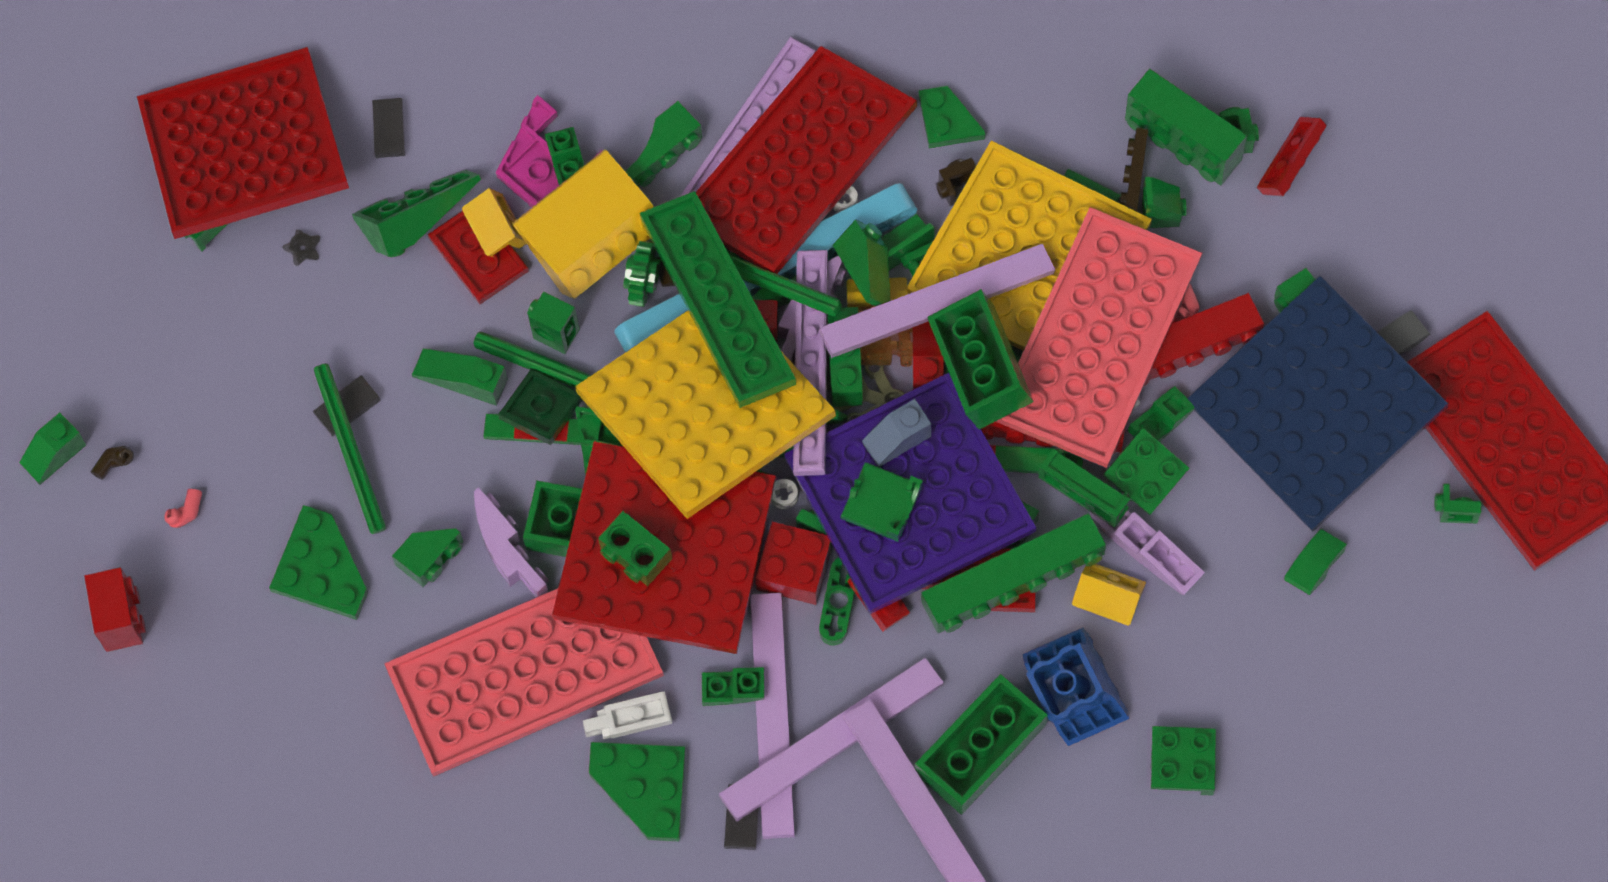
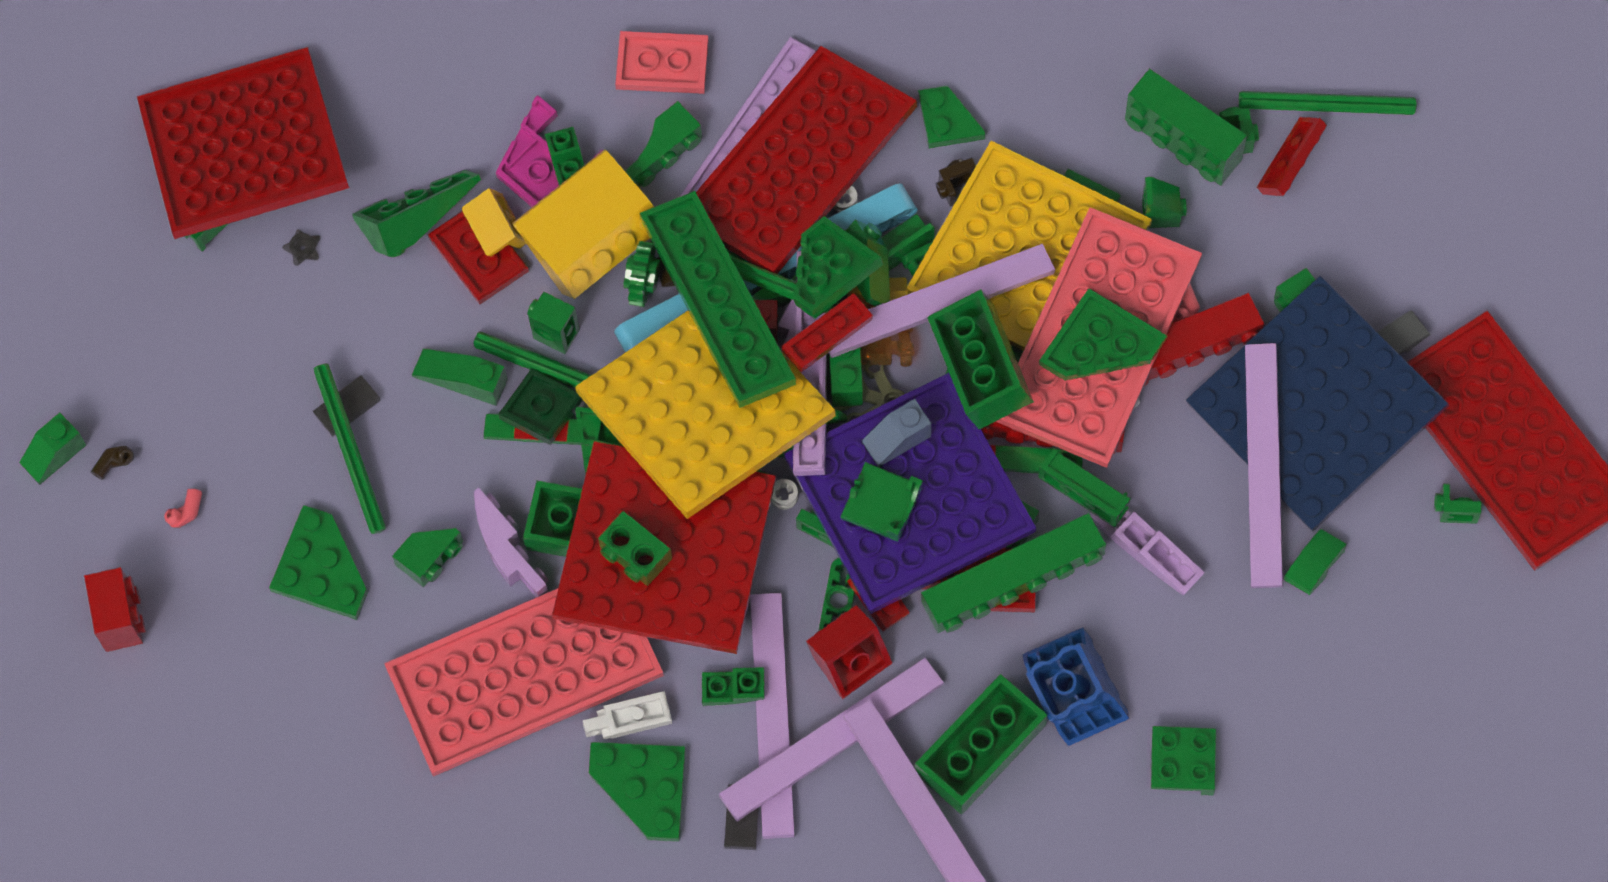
clear smoke tile [372,98,405,158] -> none
red brick [755,521,832,605] -> none
red slope [912,321,944,390] -> none
yellow panel [1072,564,1146,626] -> none
green piece [1103,428,1190,515] -> none
dark brown plate [1120,128,1148,212] -> none
green slope [1127,386,1195,442] -> none
none -> coral plate [615,31,709,94]
none -> red plate [782,293,873,373]
none -> green plate [793,216,884,319]
none -> red slope [806,605,892,699]
none -> green plate [1039,288,1167,381]
none -> green axle [1238,91,1417,115]
none -> lavender tile [1245,343,1283,588]

